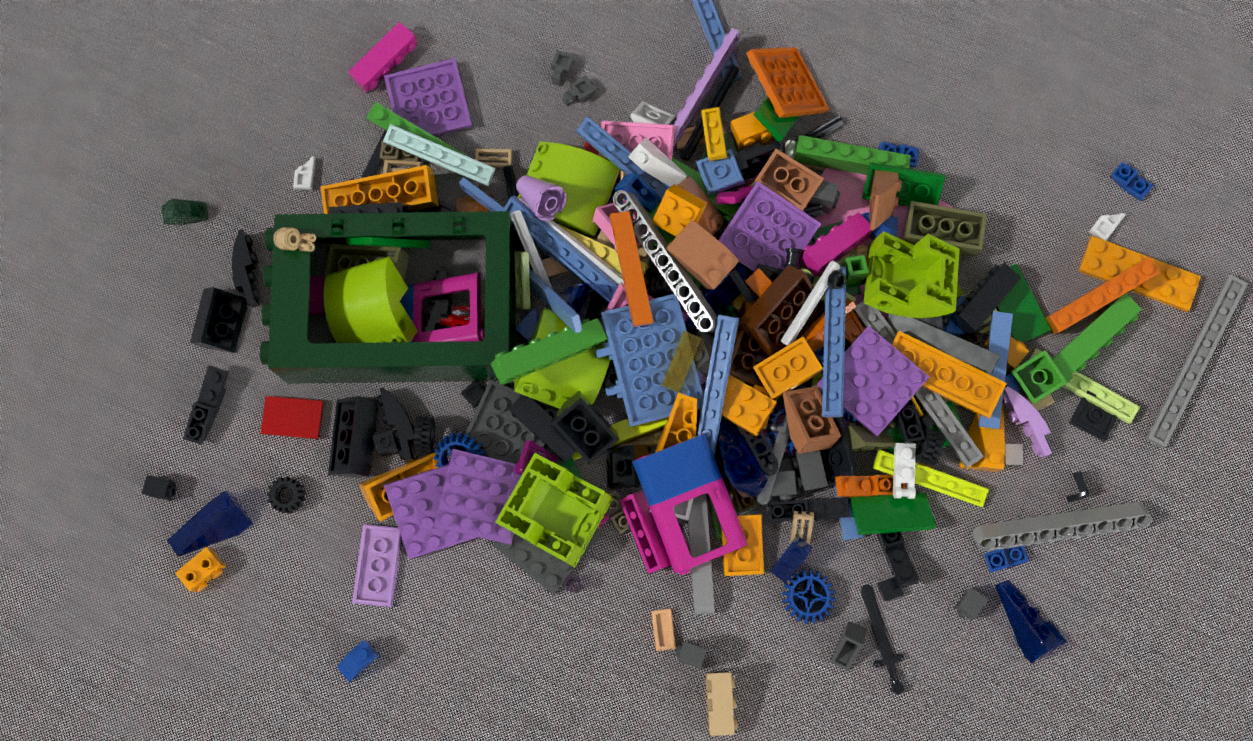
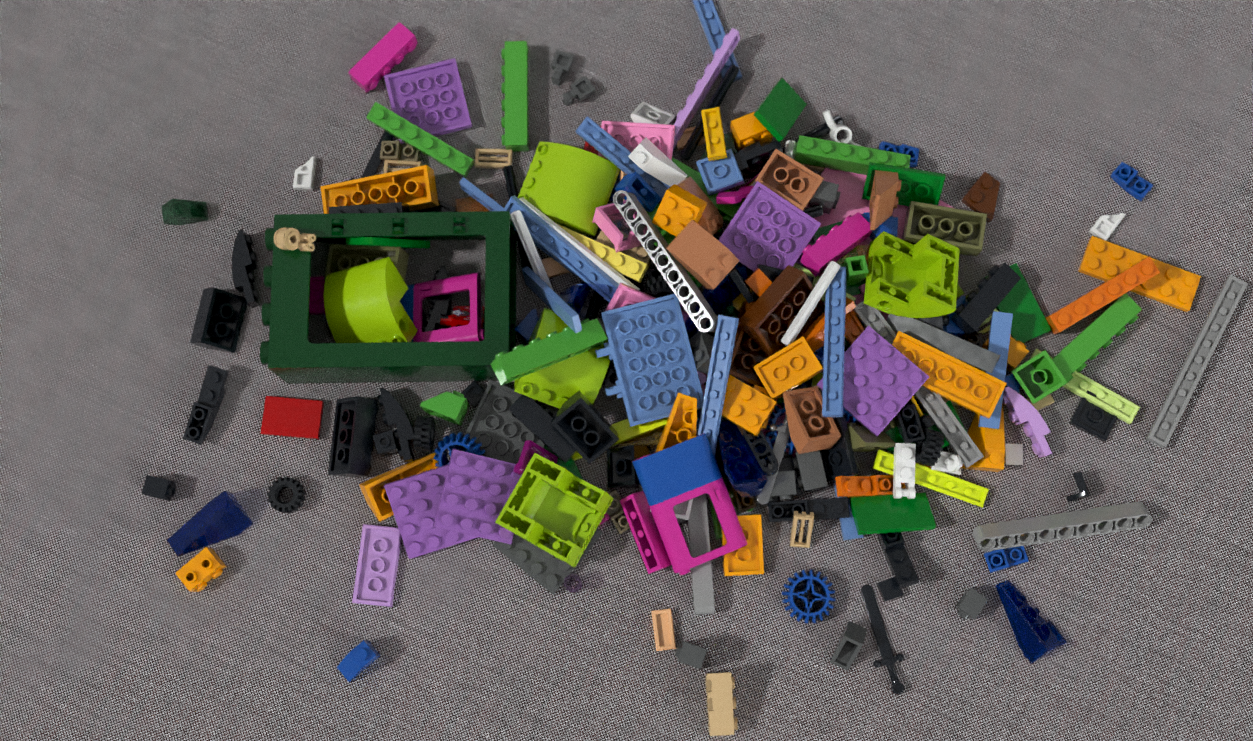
light aqua tile [383,124,496,187] -> none
yellowish green tile [514,250,530,310] -> none
lavender cone [516,175,567,221] -> none
orange tile [609,211,653,327] -> none
clear yellow tile [661,331,702,393] -> none
orange plate [746,47,829,118] -> none
clear blue brick [770,535,812,583] -> none
black bush [783,248,803,269] -> none
black plate [828,270,846,289] -> none
none -> bright green slope [420,391,470,426]
none -> bright green brick [501,41,529,152]
none -> white piece [822,110,863,147]
none -> white hips [927,451,963,475]
none -> reddish brown wing [961,172,1000,223]

